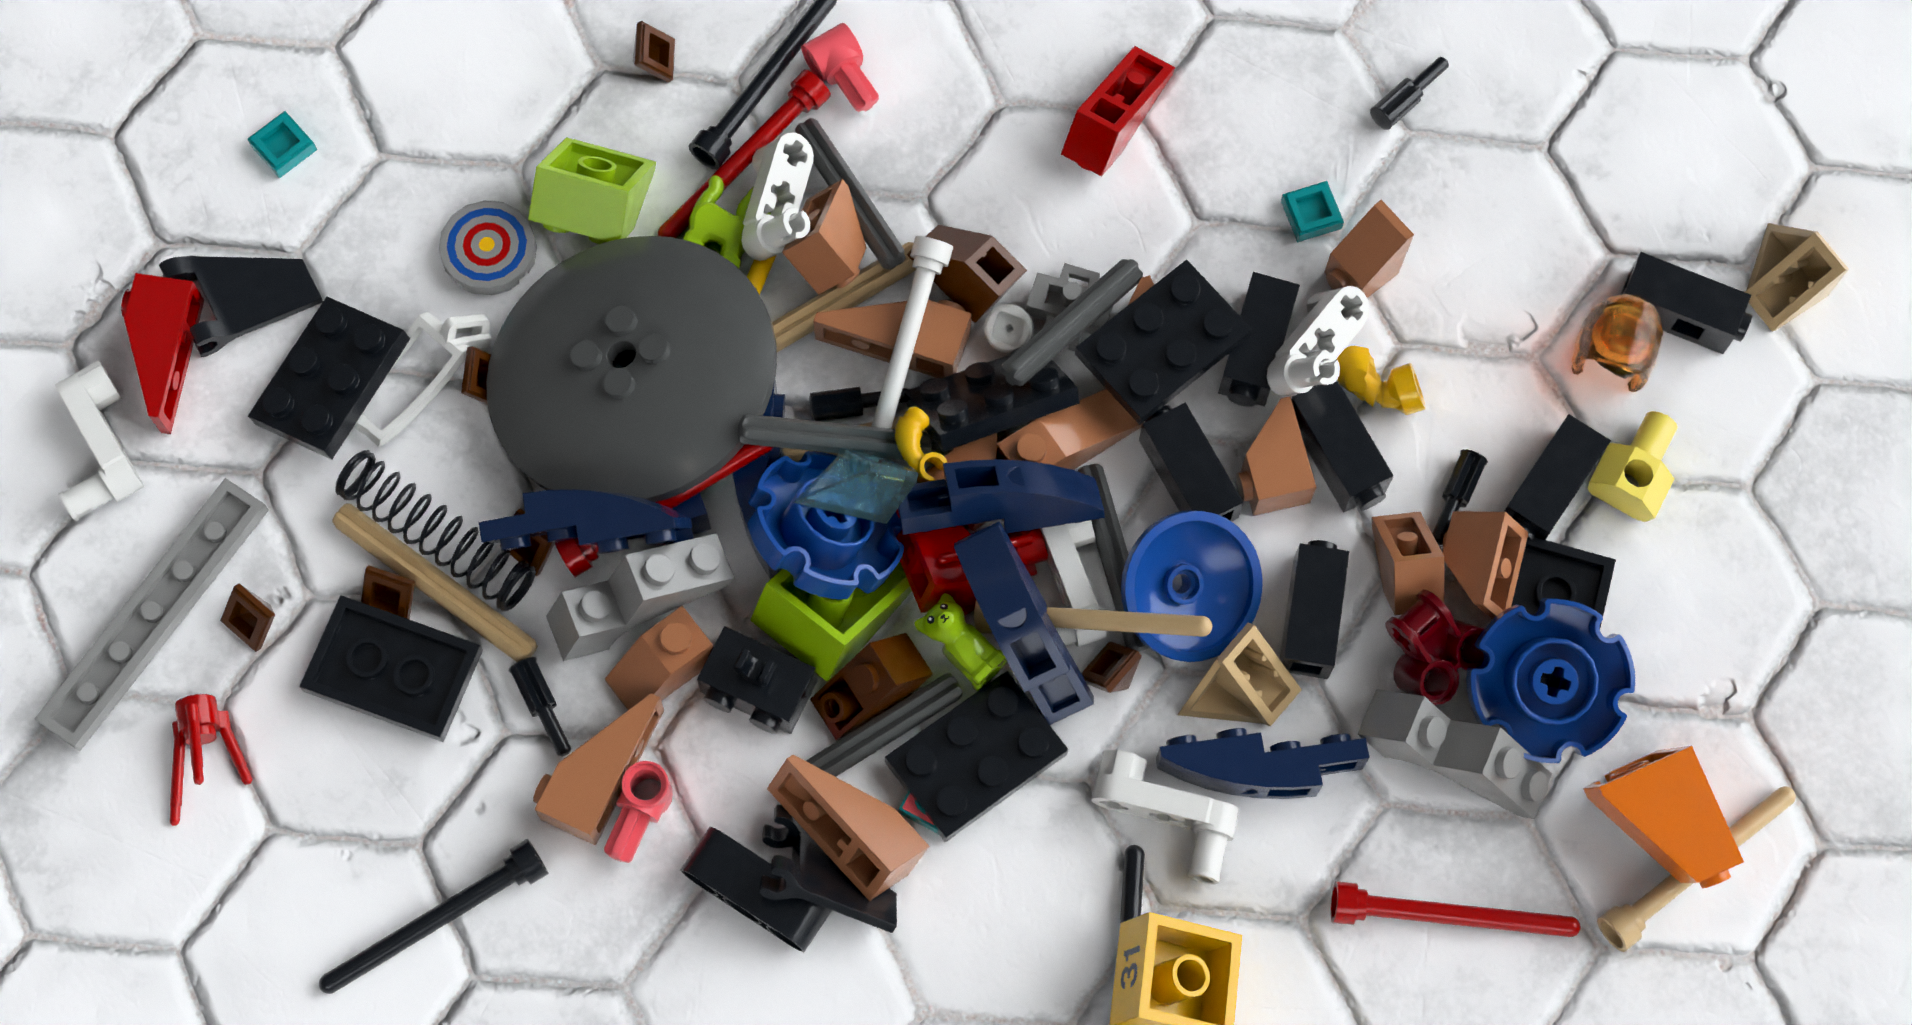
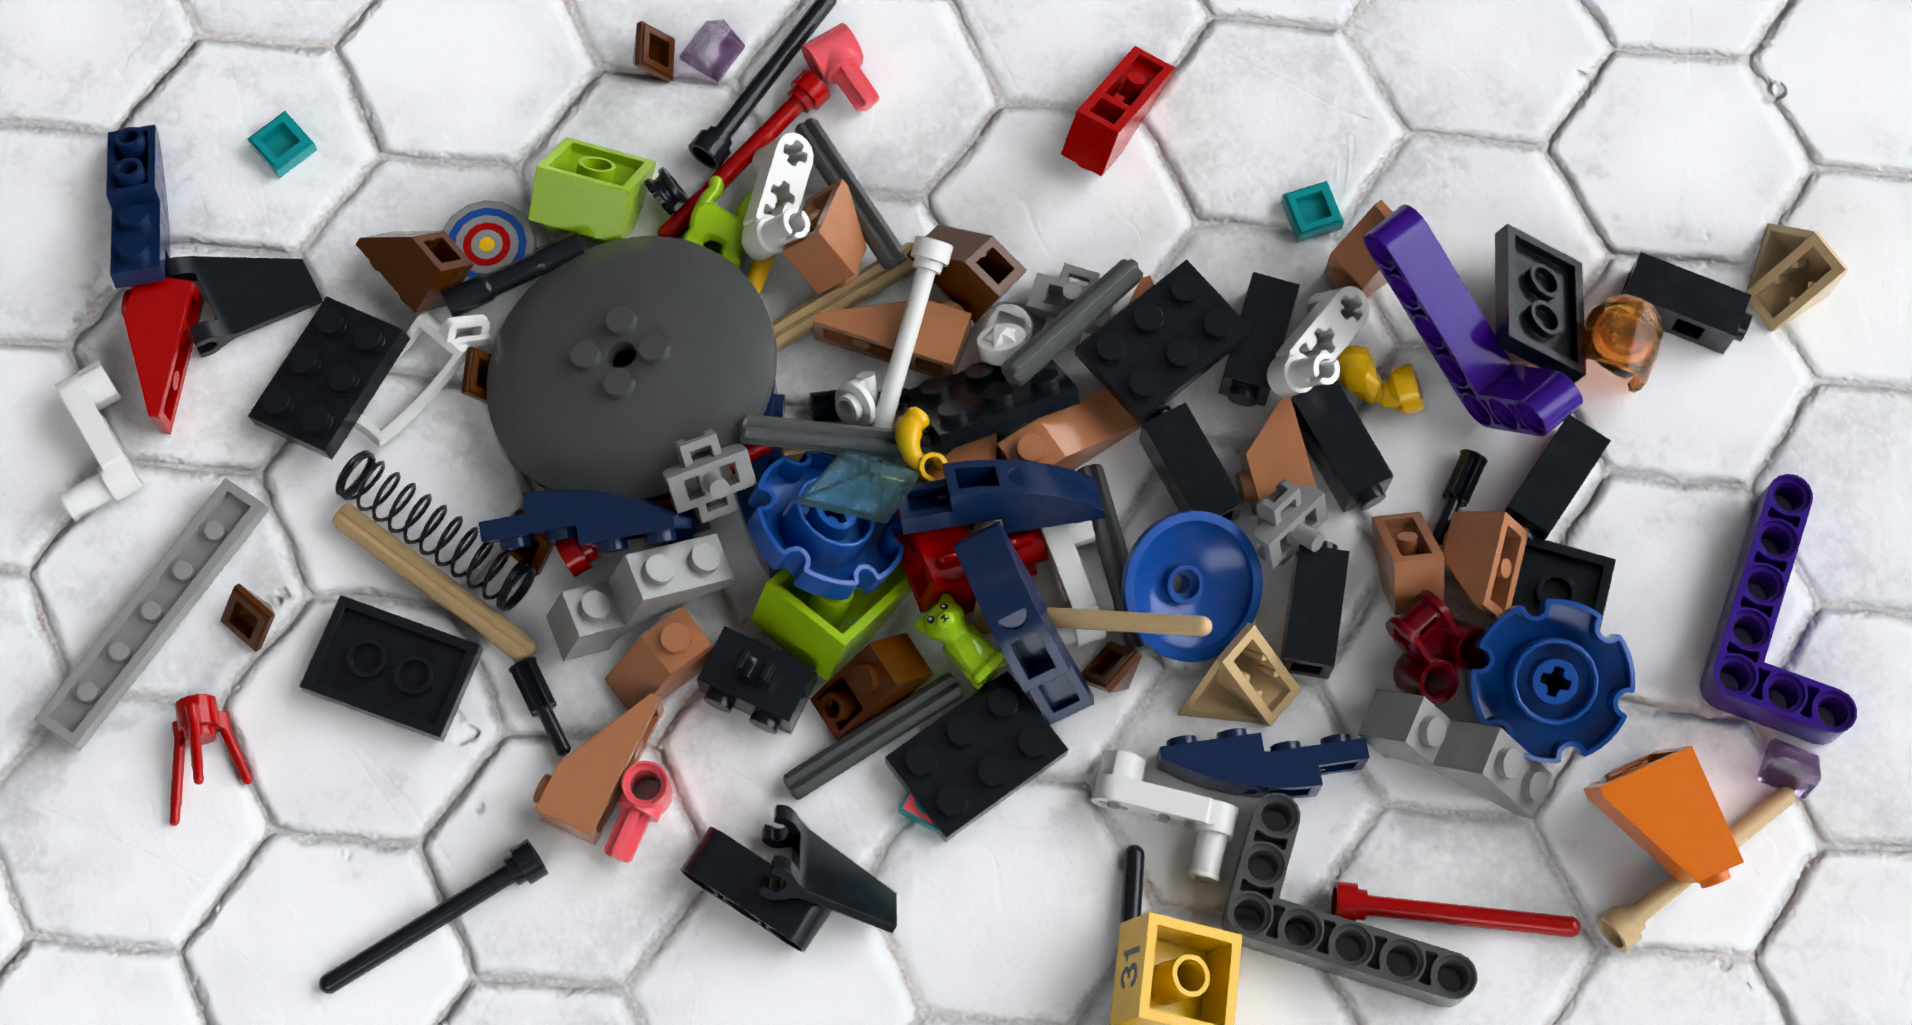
reddish brown slope [361,565,415,620] -> none
nougat slope [767,754,930,901] -> none
black axle [1370,57,1449,130] -> none
light yellow piece [1588,411,1678,522] -> none
none -> dark blue slope [106,124,170,289]
none -> reddish brown slope [356,231,474,313]
none -> black piece [441,231,585,317]
none -> black bush [644,167,690,215]
none -> light grey piece [662,428,757,523]
none -> clear purple slope [679,19,745,82]
none -> white plate [835,371,880,426]
none -> white tile [977,323,1027,366]
none -> dark grey beam [1222,792,1478,1007]
none -> light grey piece [1254,479,1328,570]
none -> dark purple beam [1364,204,1583,437]
none -> black plate [1495,223,1586,383]
none -> dark purple beam [1700,474,1857,745]
none -> clear purple slope [1756,738,1821,799]

